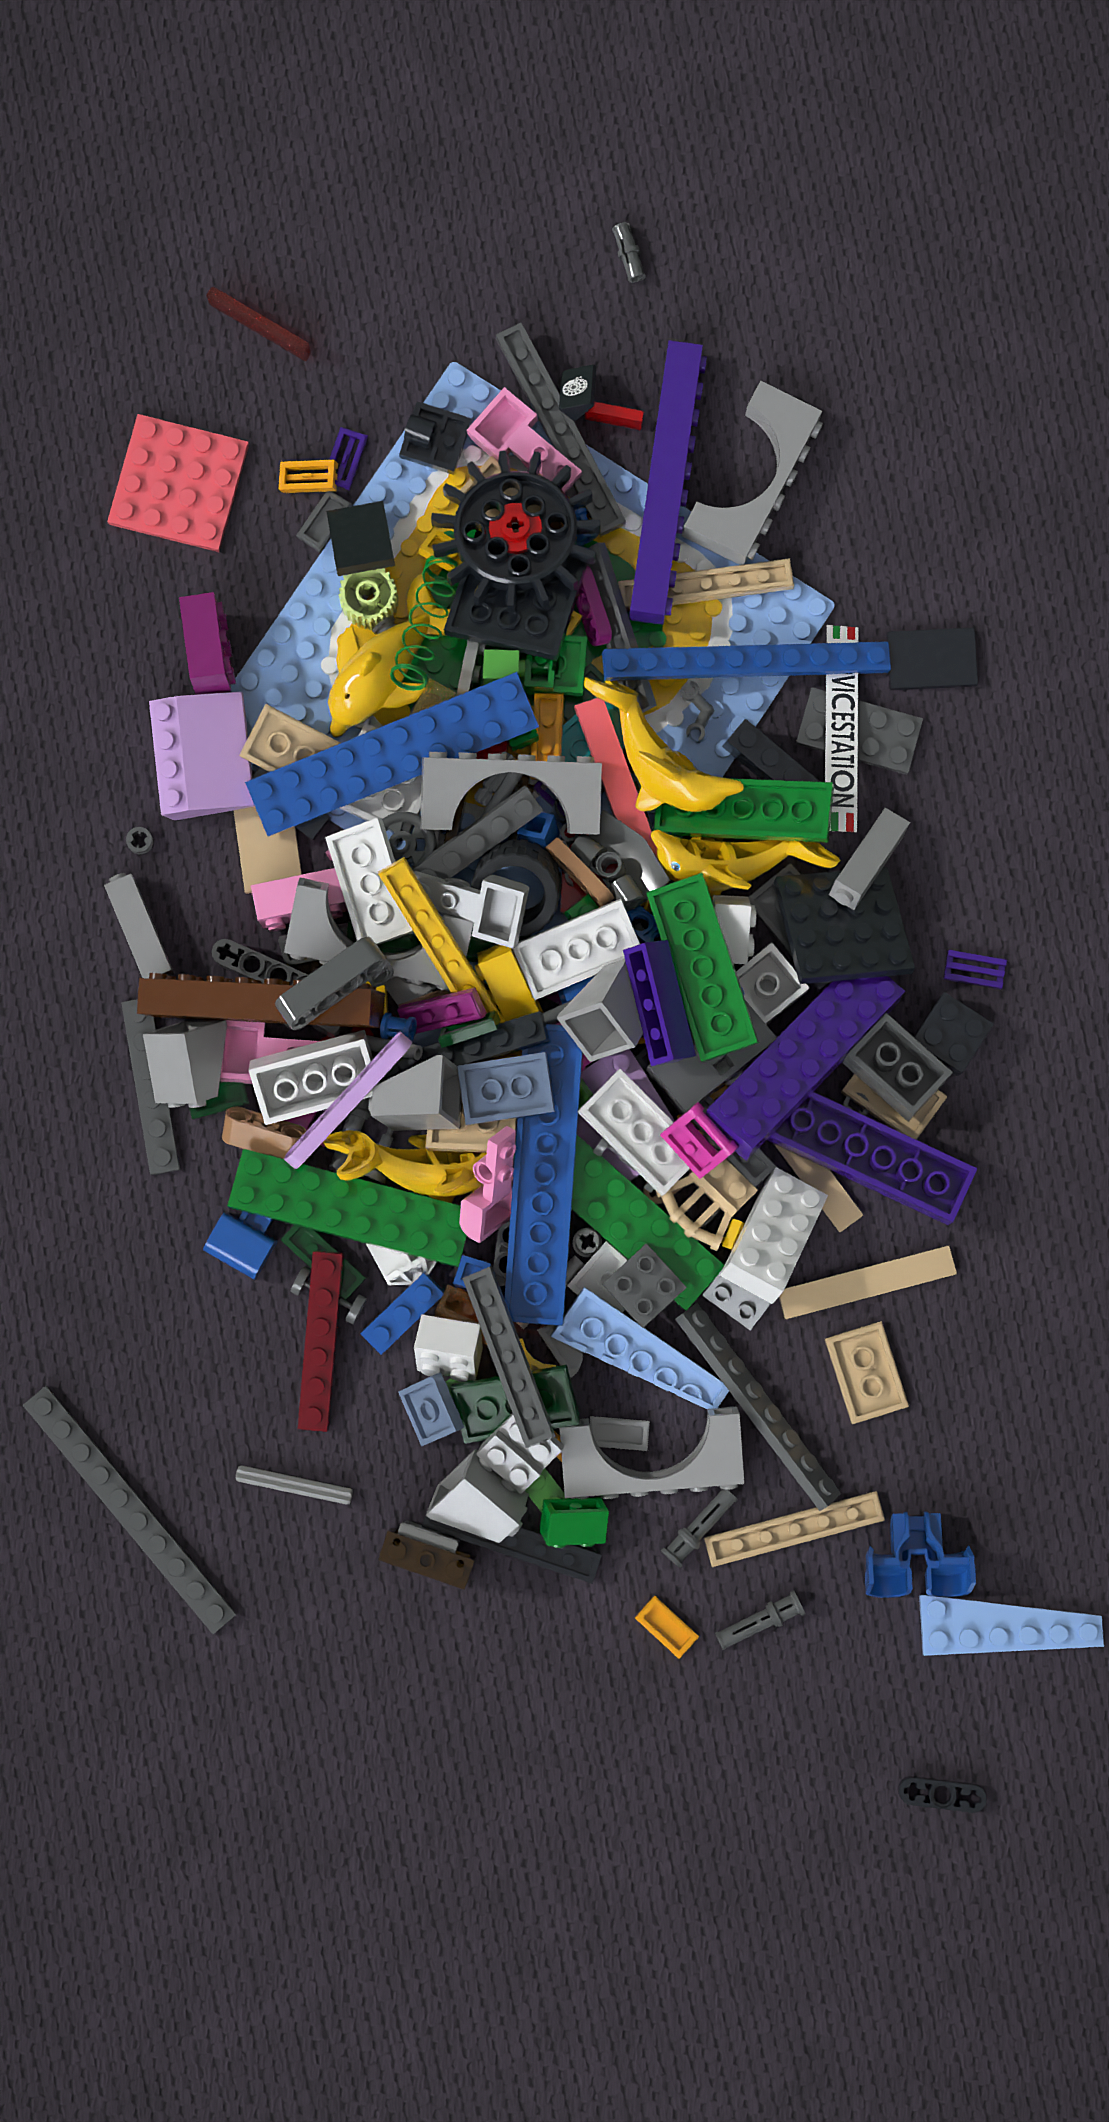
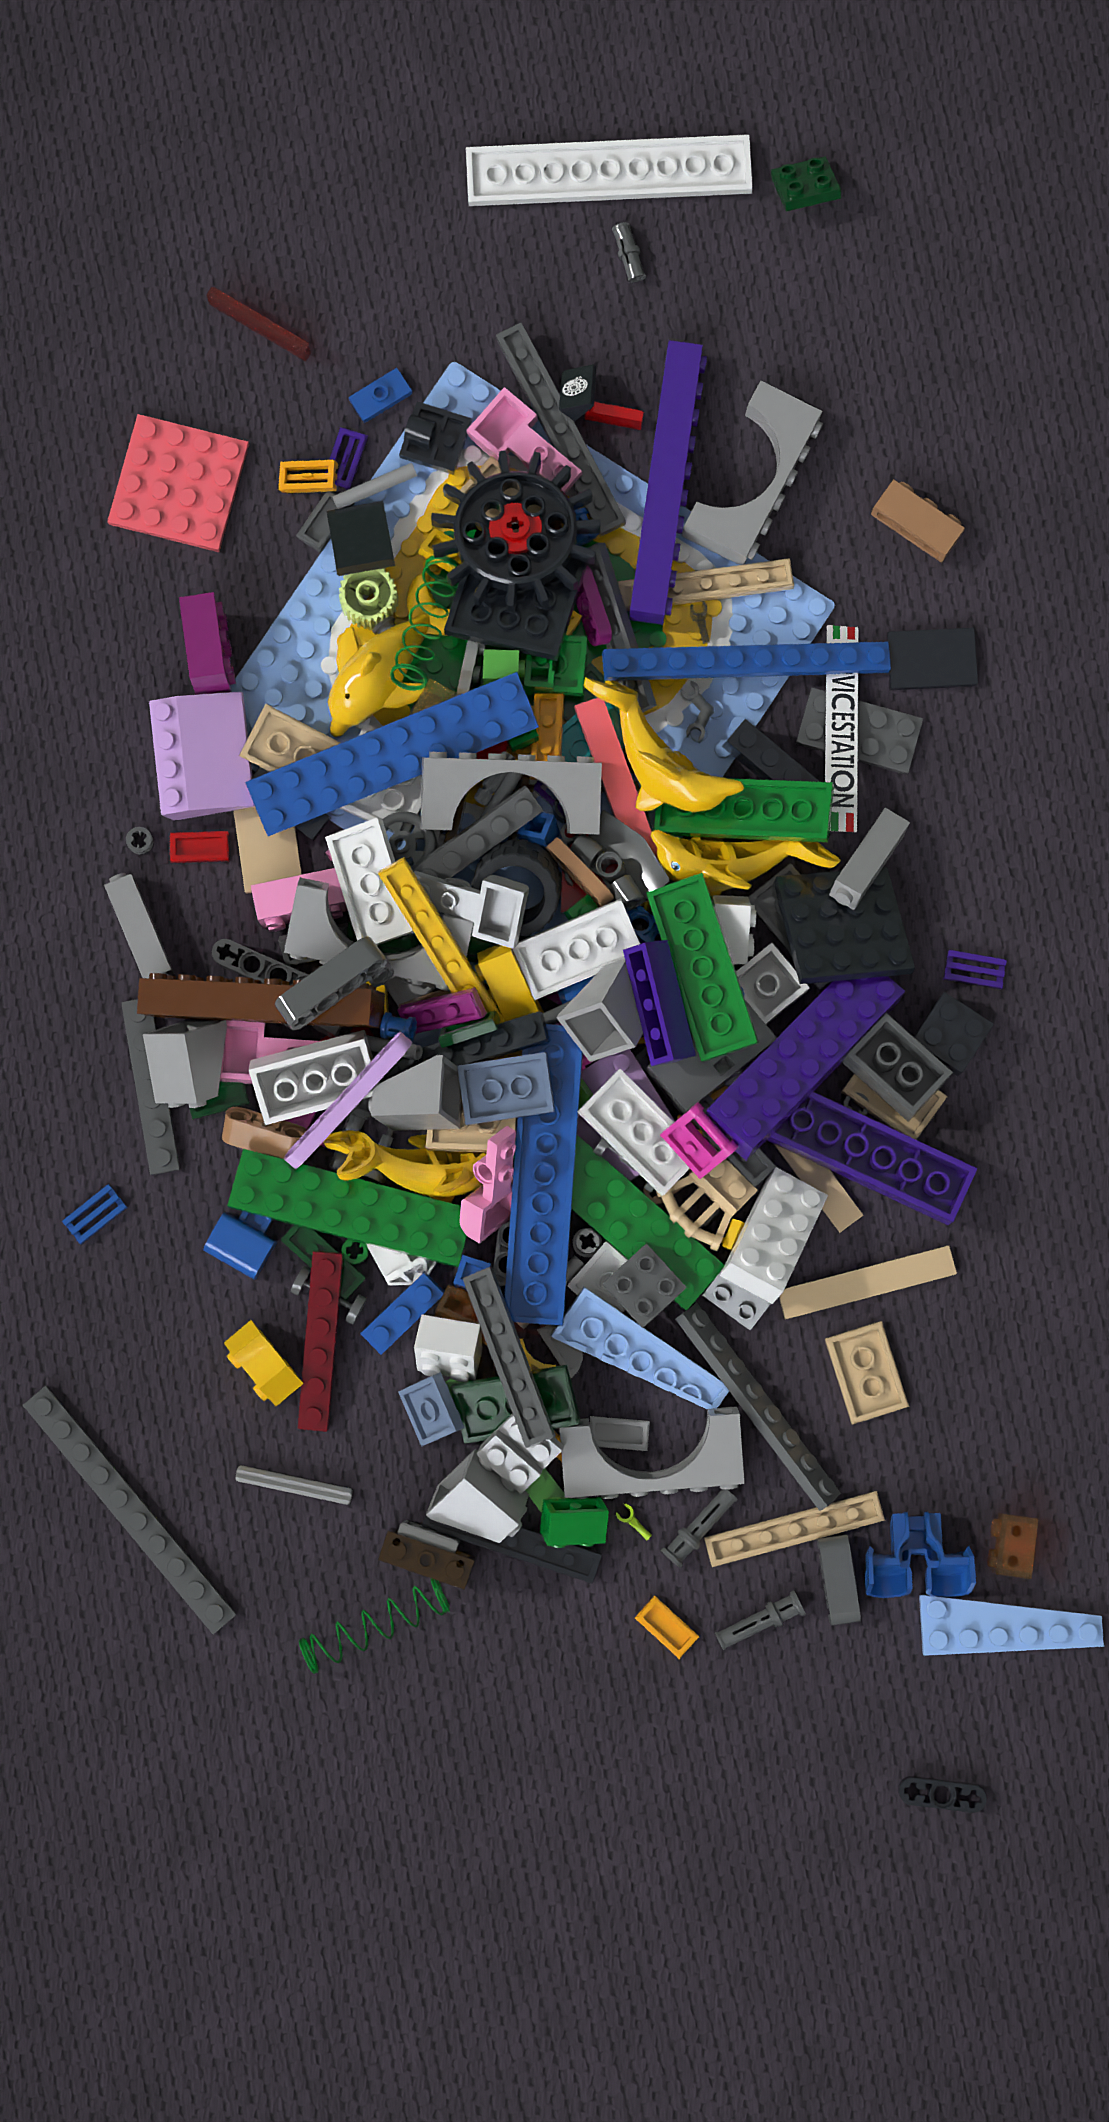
none -> blue tile [62,1184,128,1245]
none -> red tile [170,831,229,863]
none -> yellow brick [224,1320,304,1406]
none -> green piece [299,1578,450,1674]
none -> light grey piece [332,463,417,509]
none -> green bush [341,1239,369,1264]
none -> blue plate [348,368,412,423]
none -> white plate [466,135,752,206]
none -> lime hand [616,1504,652,1541]
none -> clear smoke hand [690,601,710,644]
none -> dark green plate [771,156,841,212]
none -> dark grey beam [817,1534,861,1626]
none -> medium nougat brick [871,479,965,563]
none -> clear orange brick [988,1513,1038,1579]

